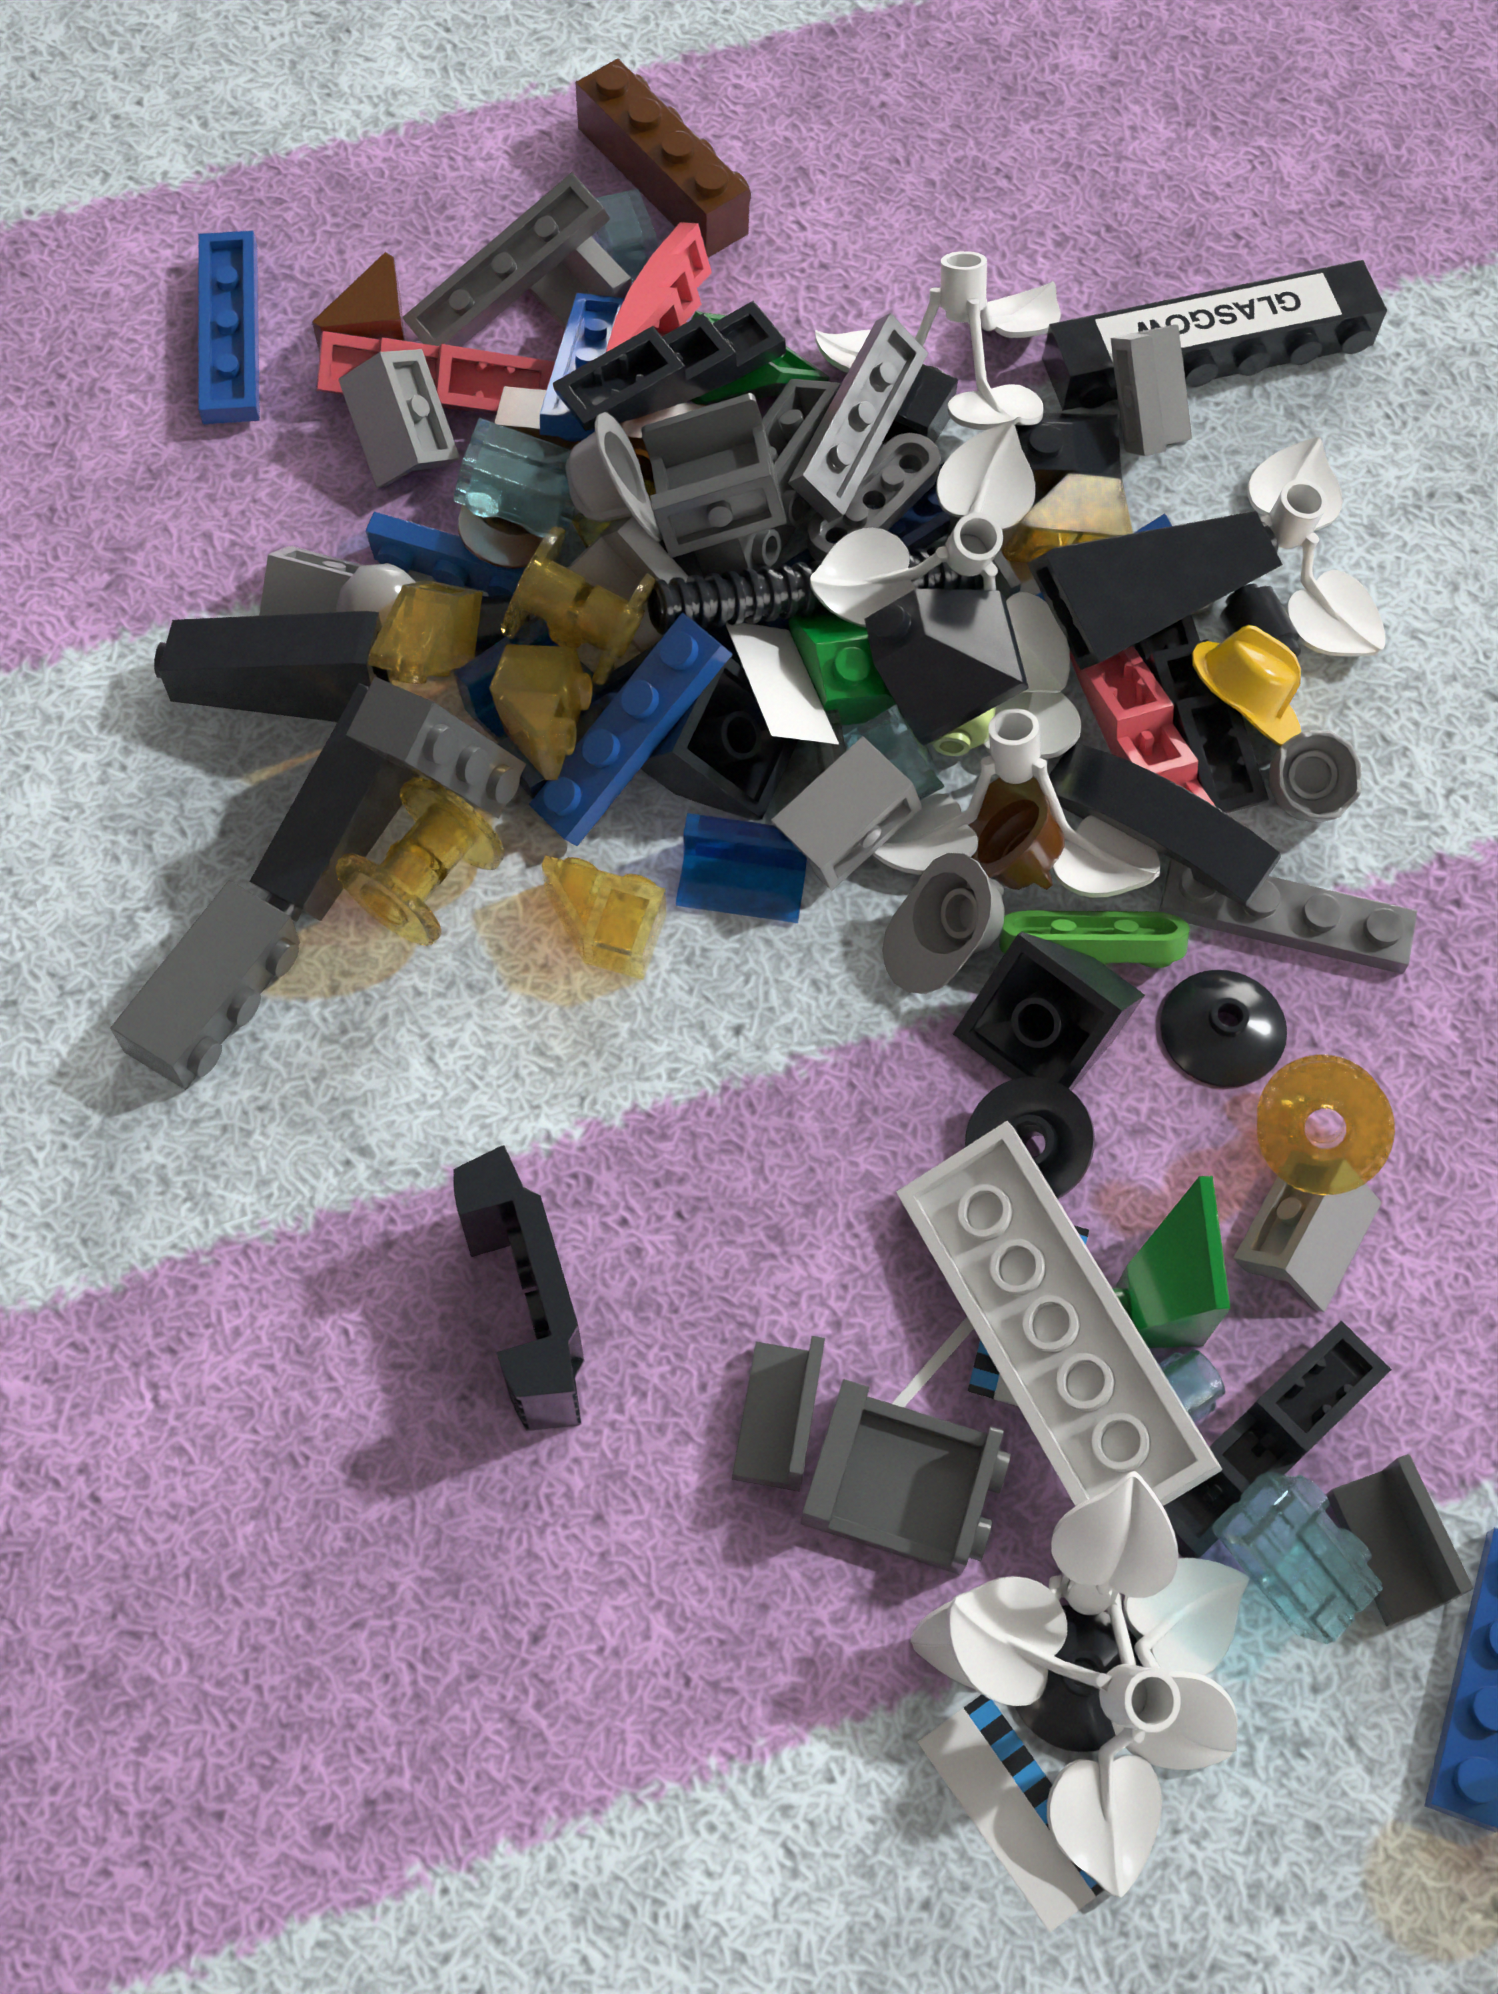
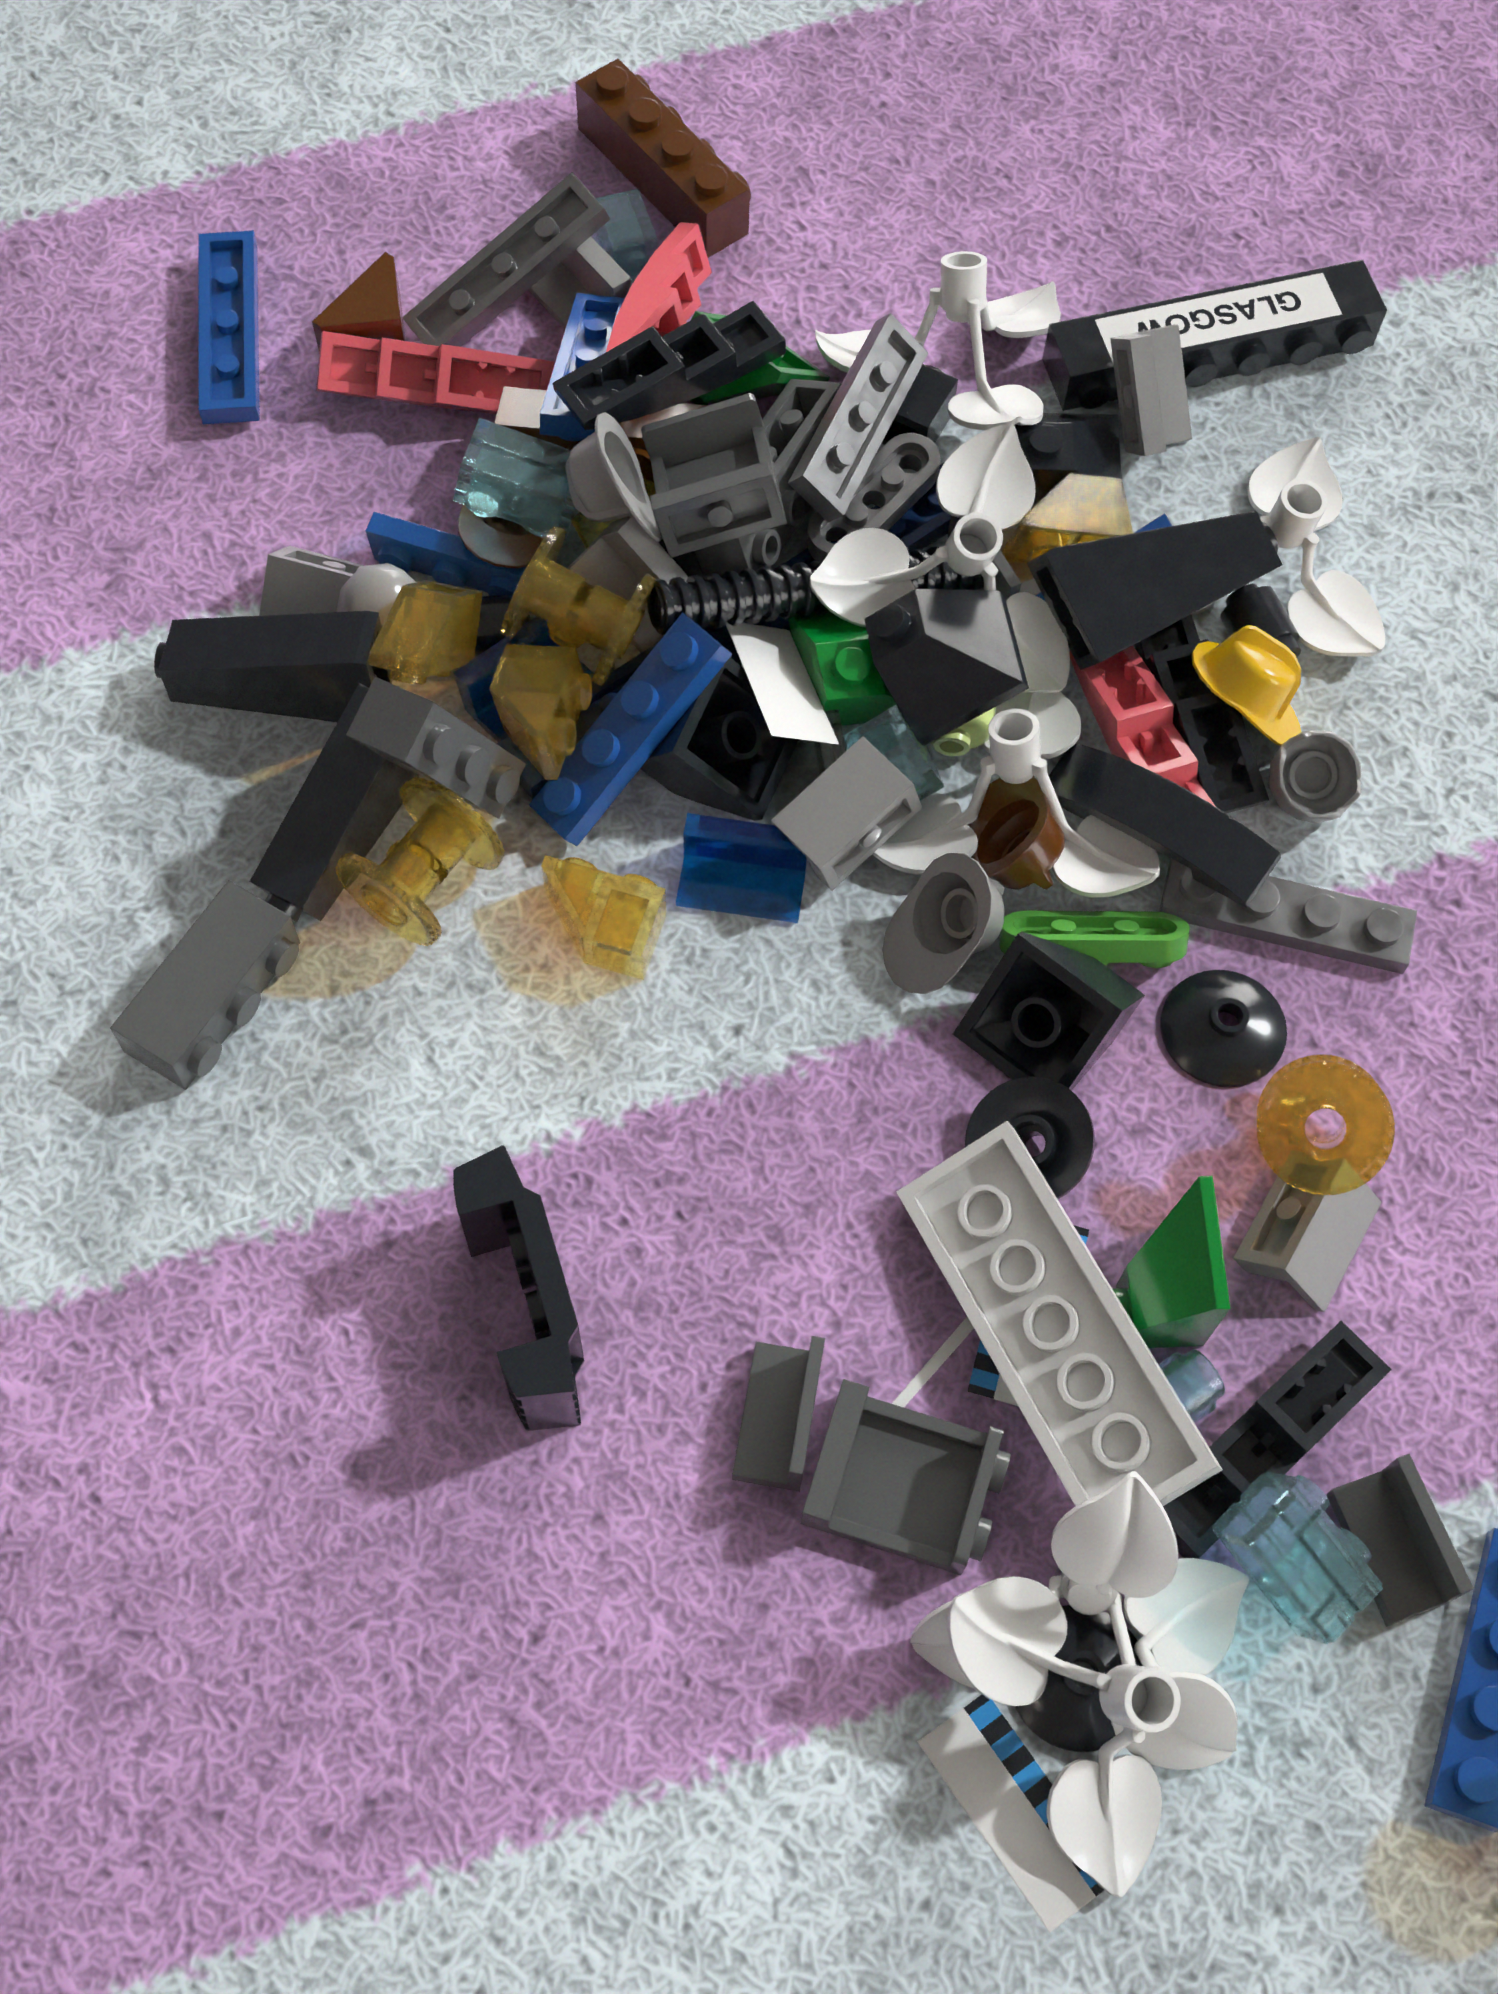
light grey panel [338,349,460,488] -> none

